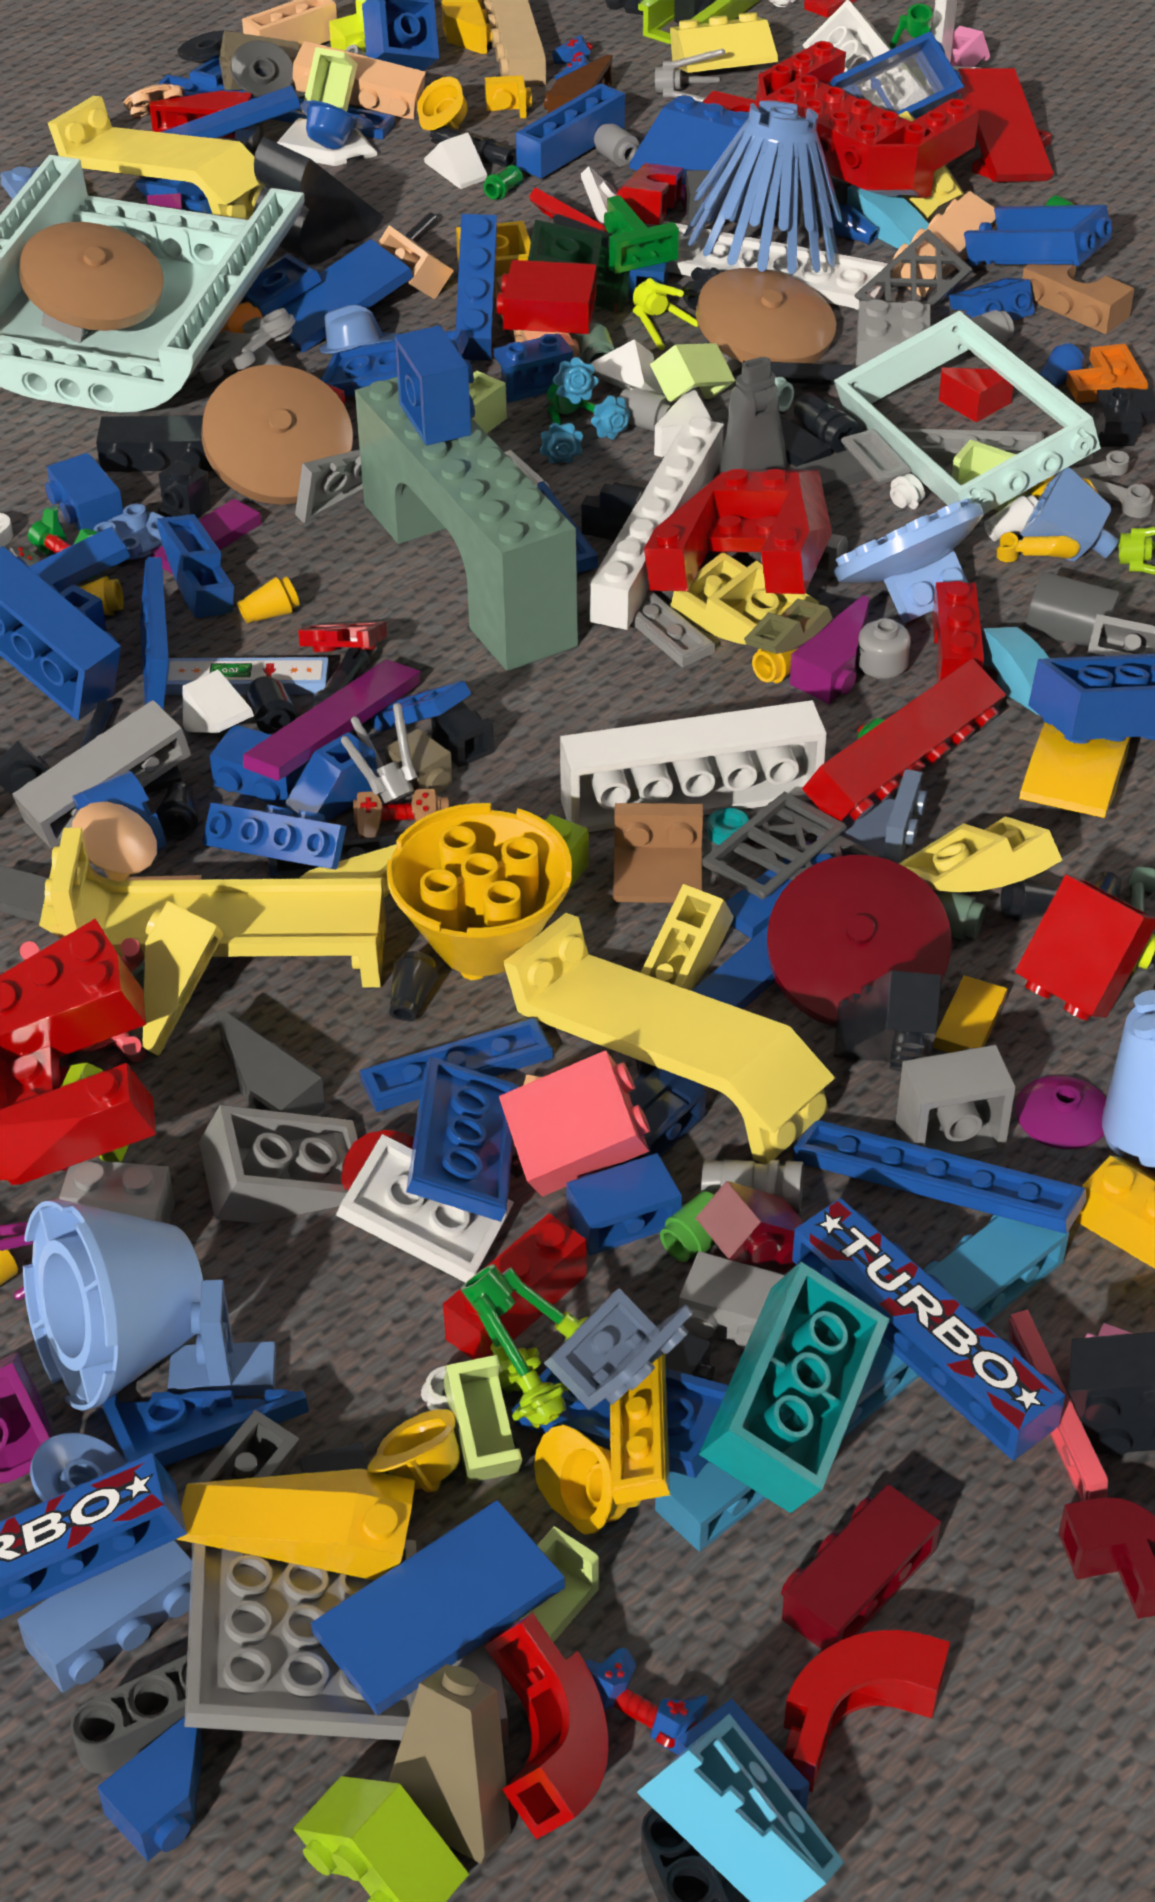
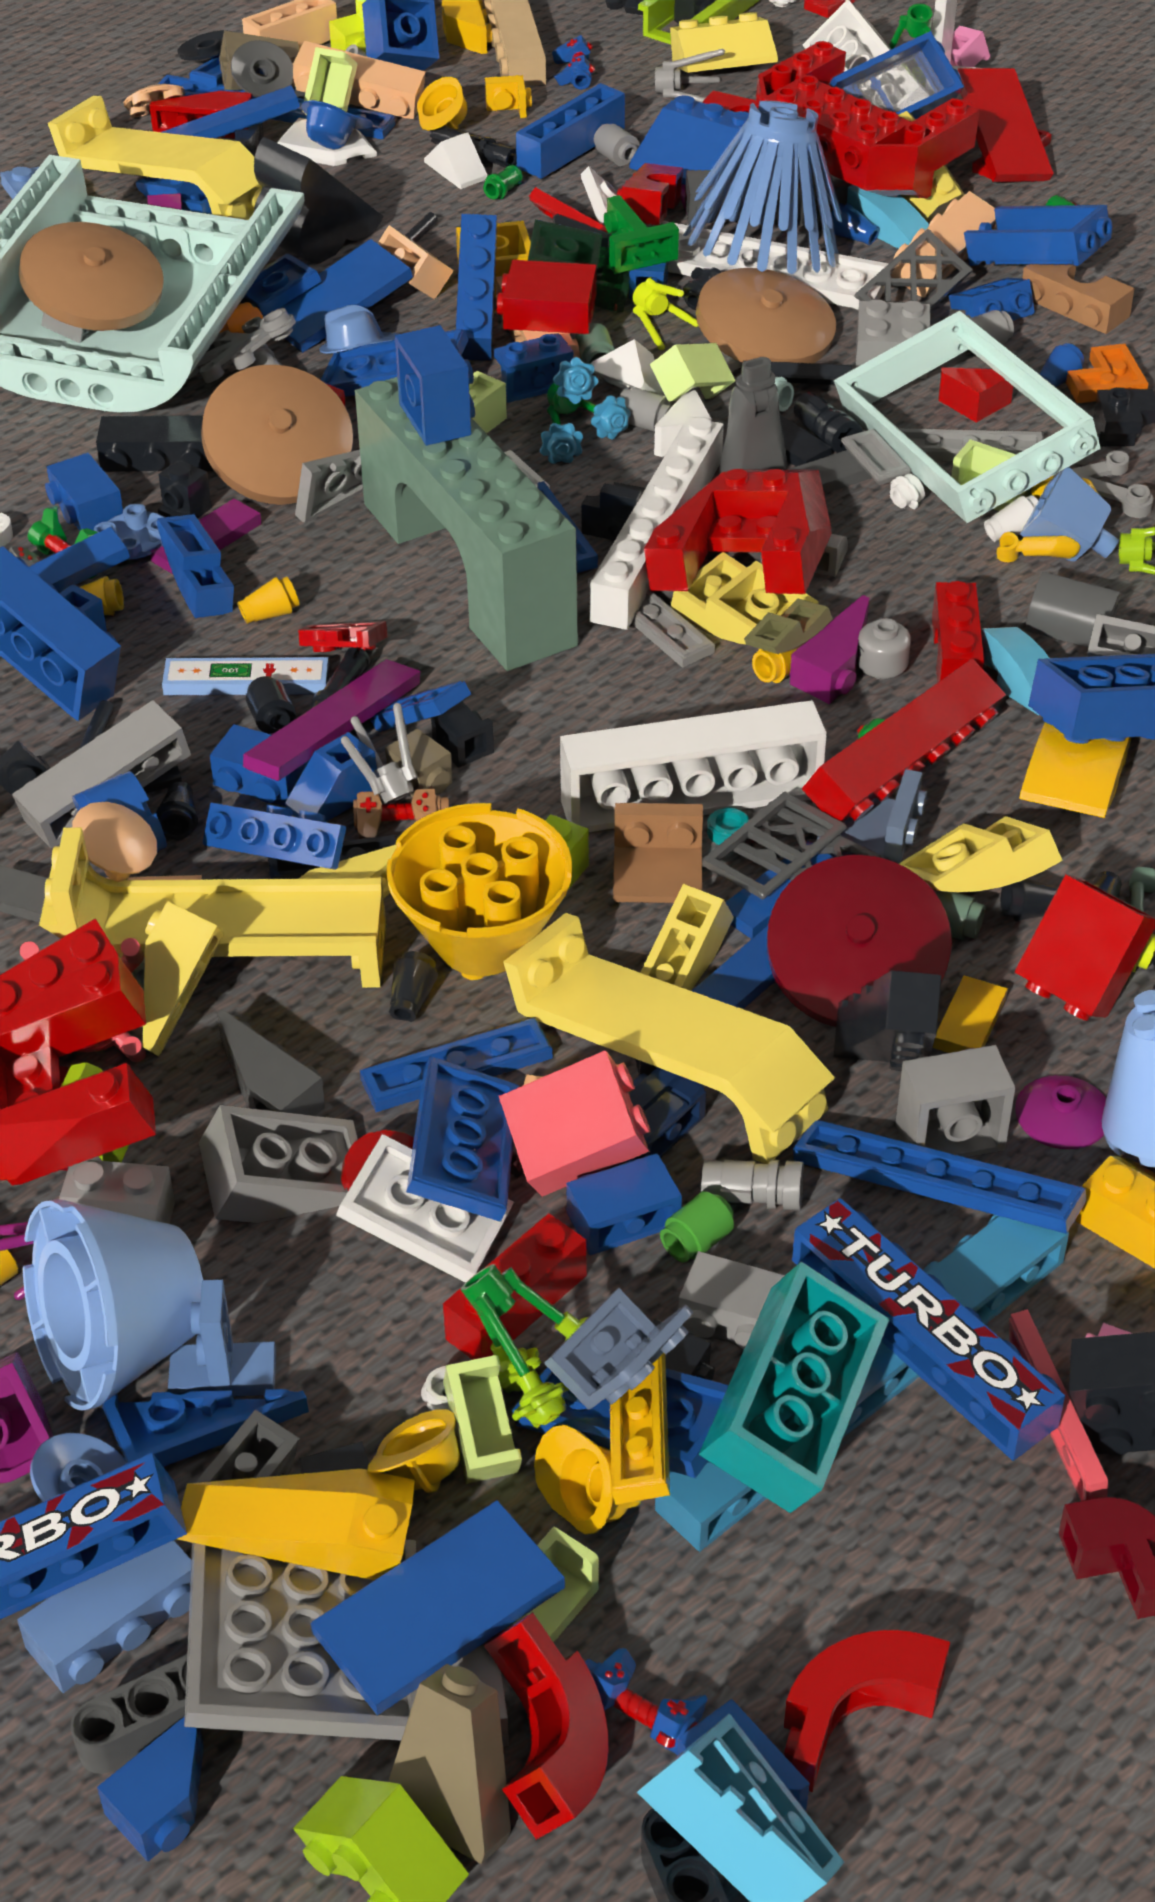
blue tile [140,557,169,709] -> none
white slope [183,670,254,733] -> none
reddish brown slope [544,55,613,113] -> none
dark red brick [696,1181,804,1274] -> none
dark red brick [781,1484,941,1651] -> none
light blue bracket [834,498,984,623] -> none

